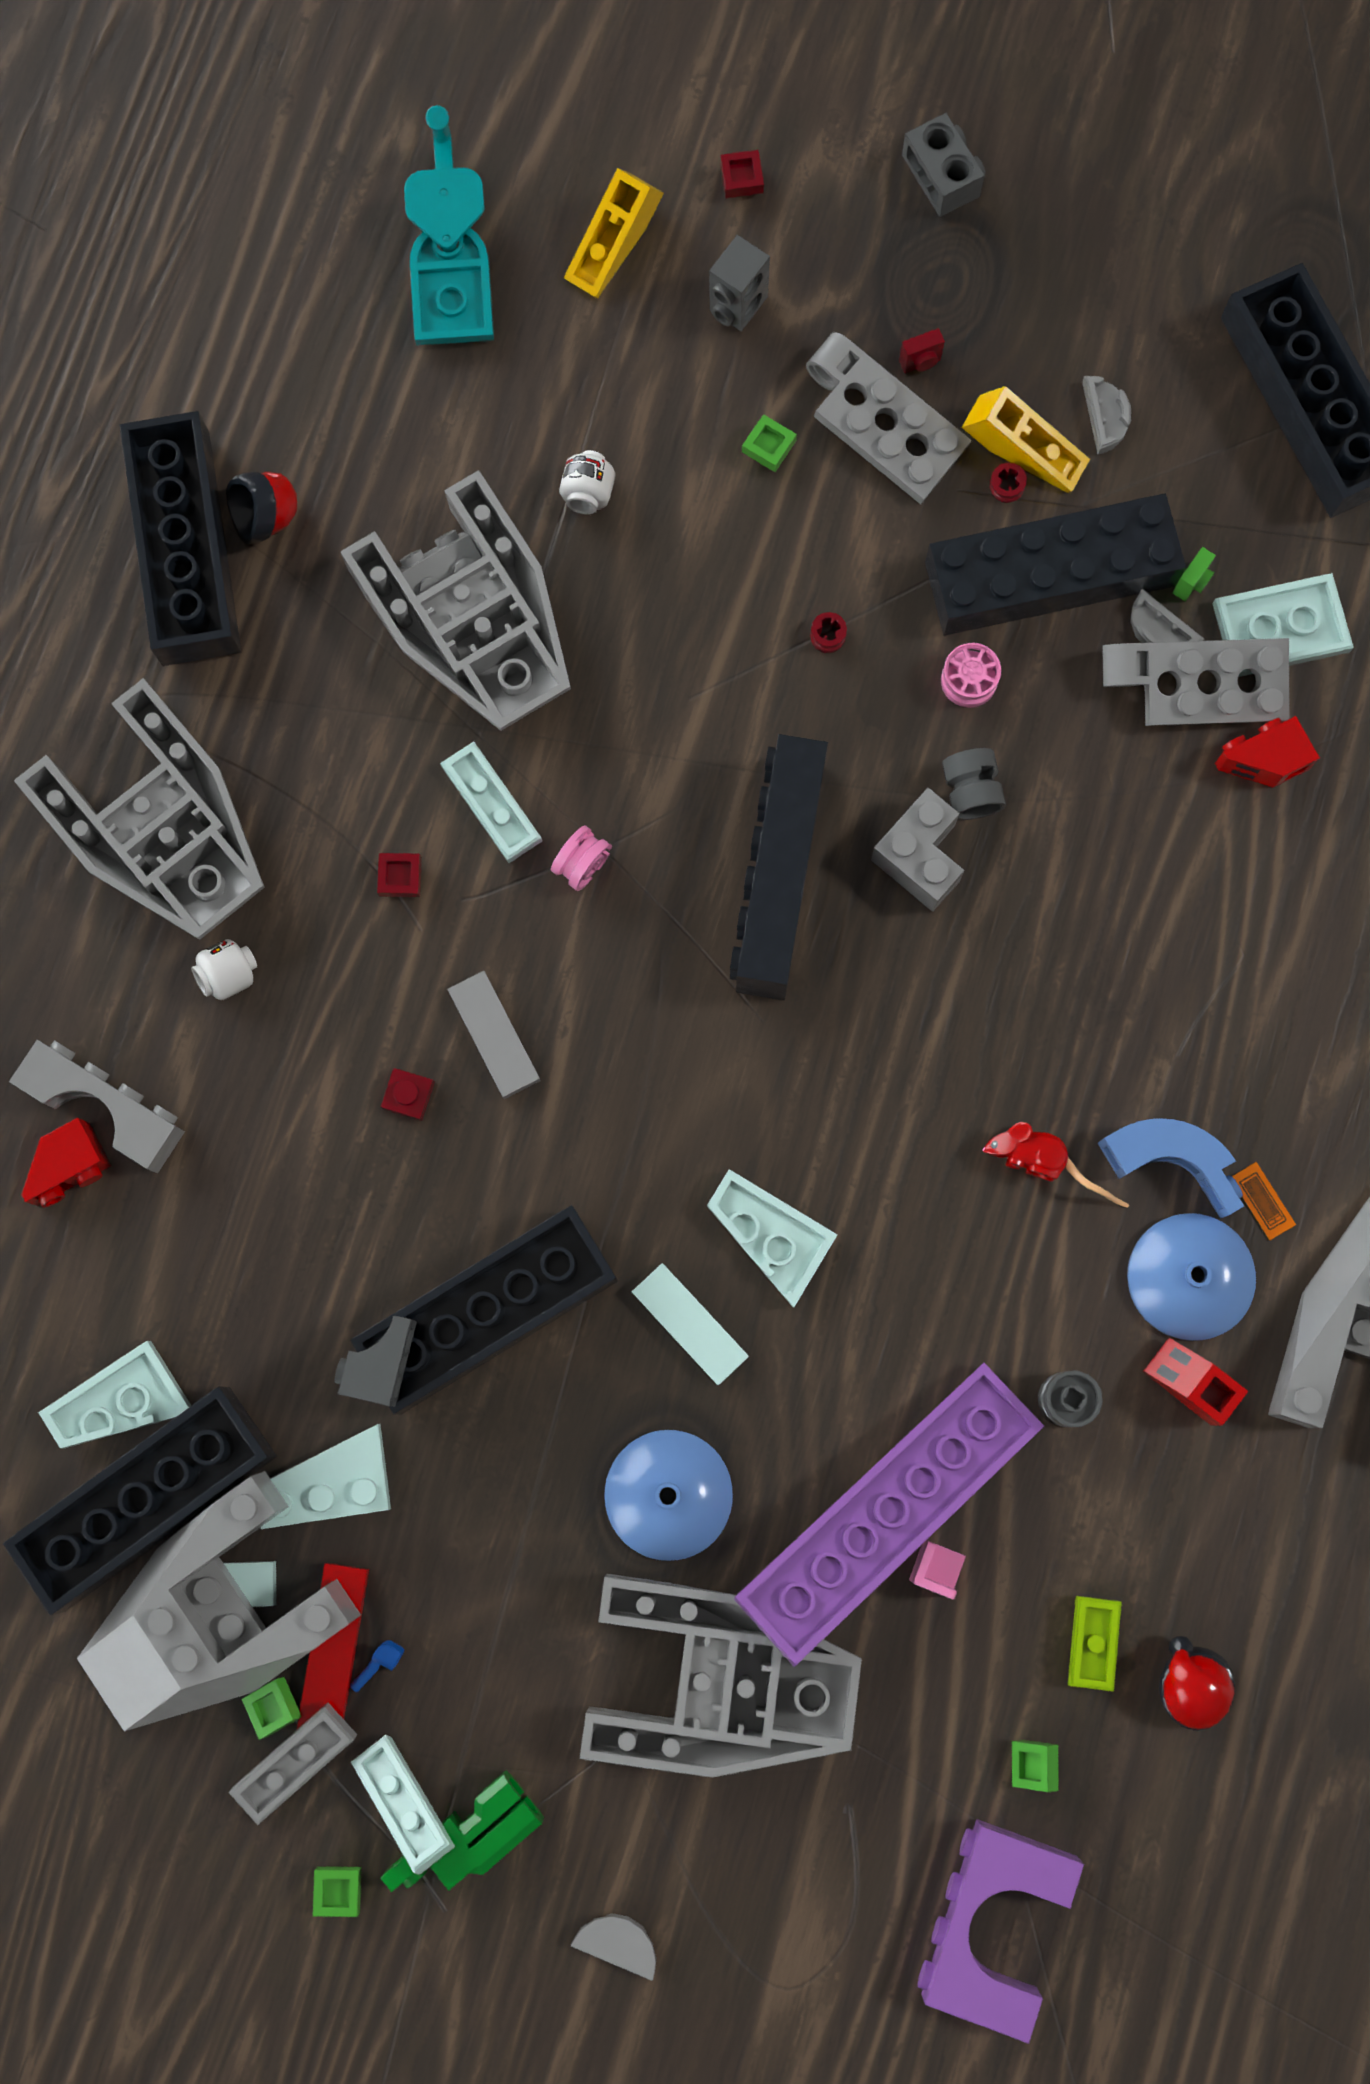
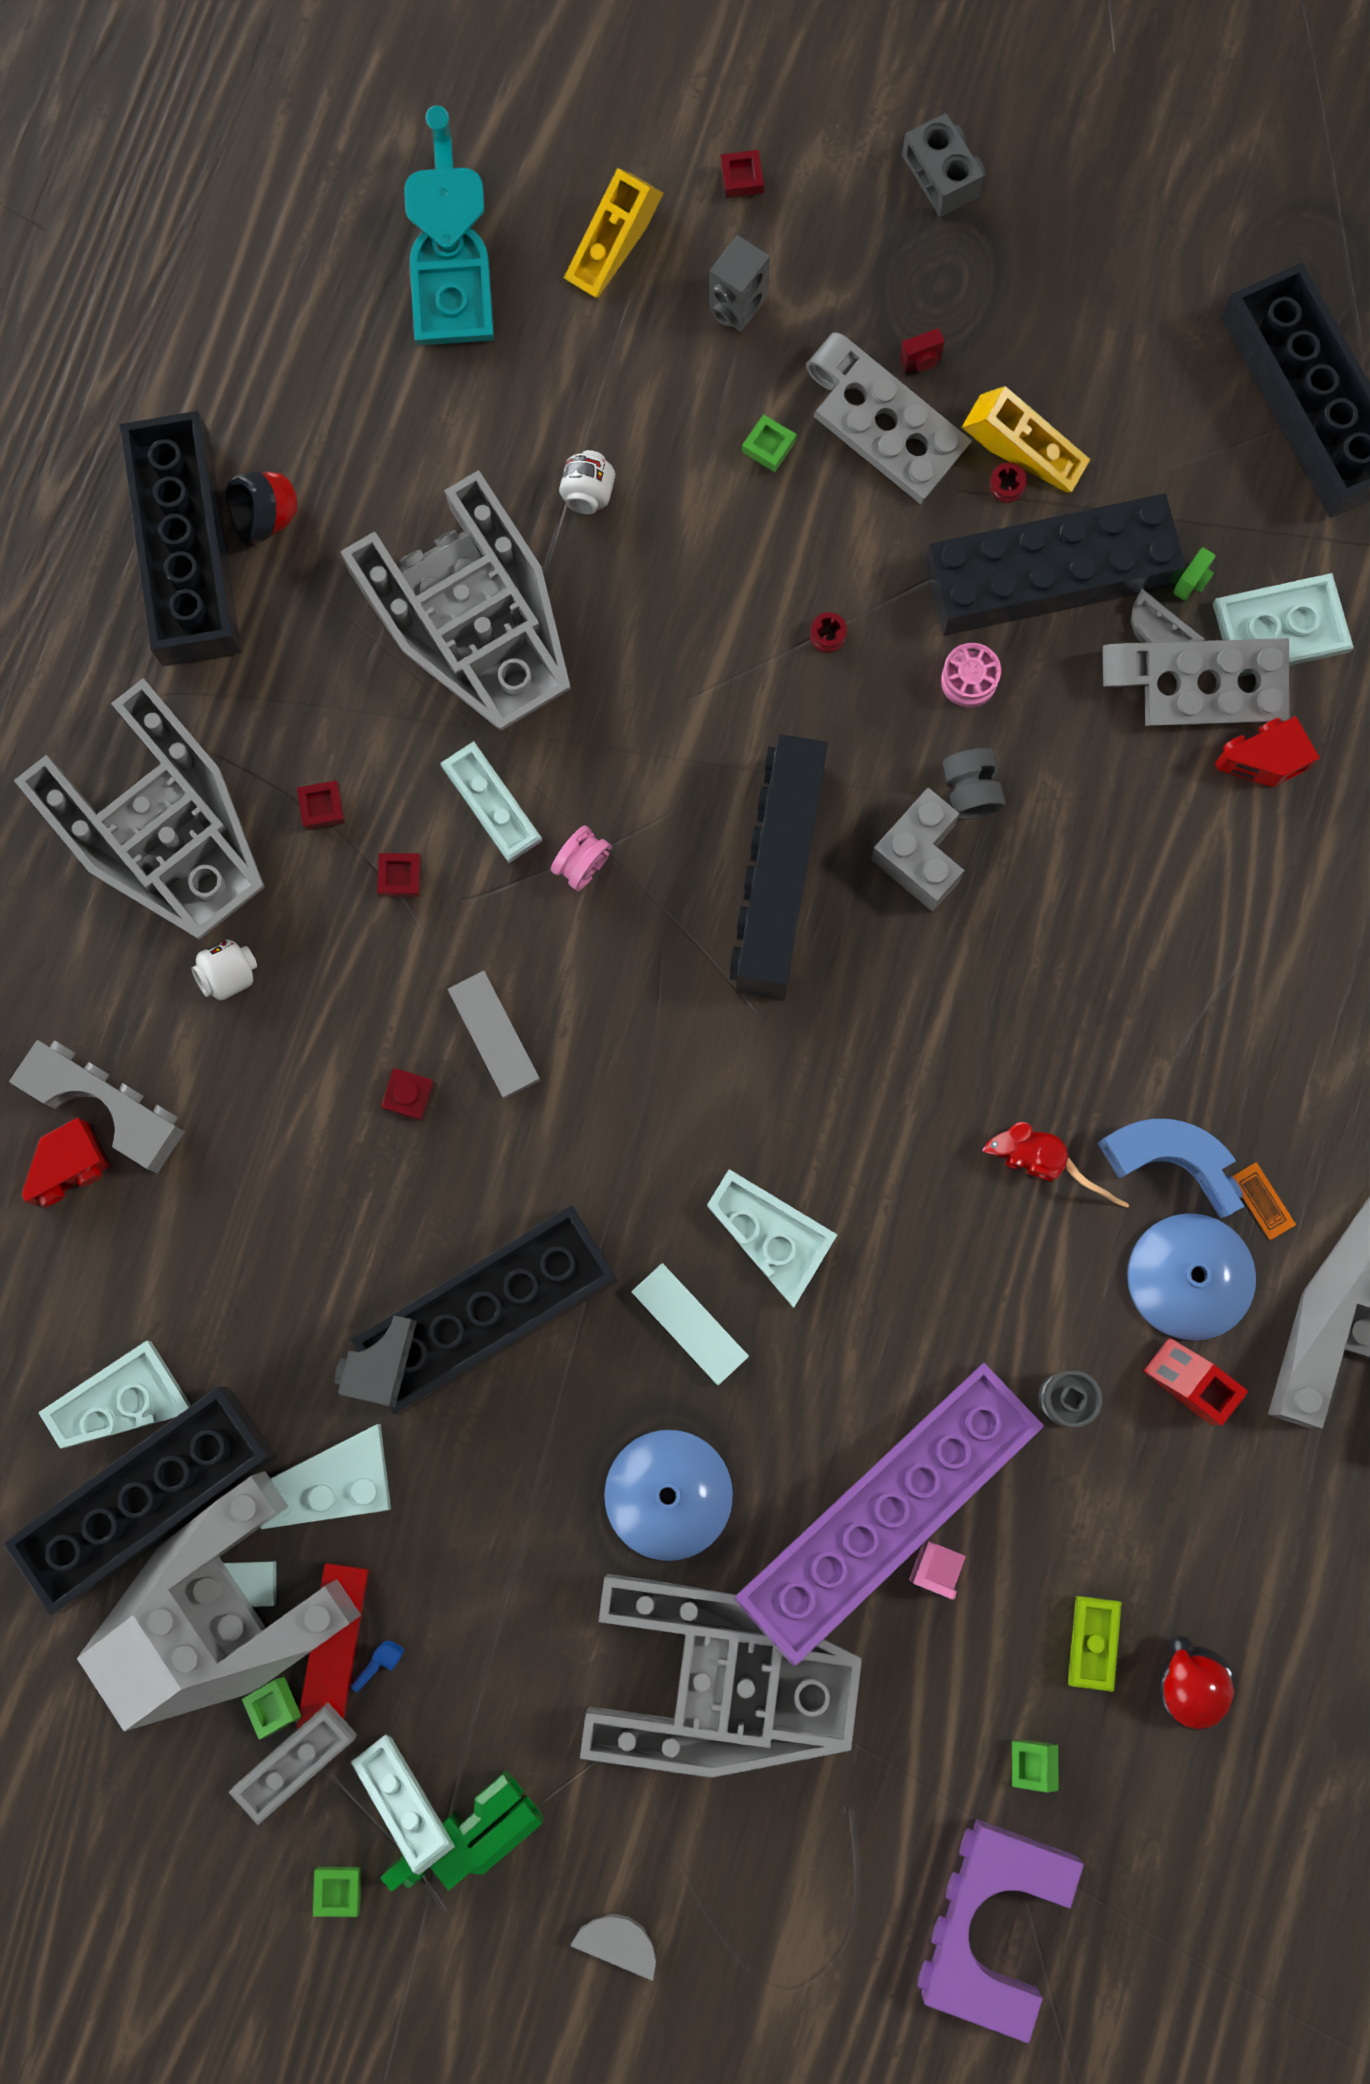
light grey tile [1082,376,1131,455] -> none
none -> dark red plate [297,780,345,830]

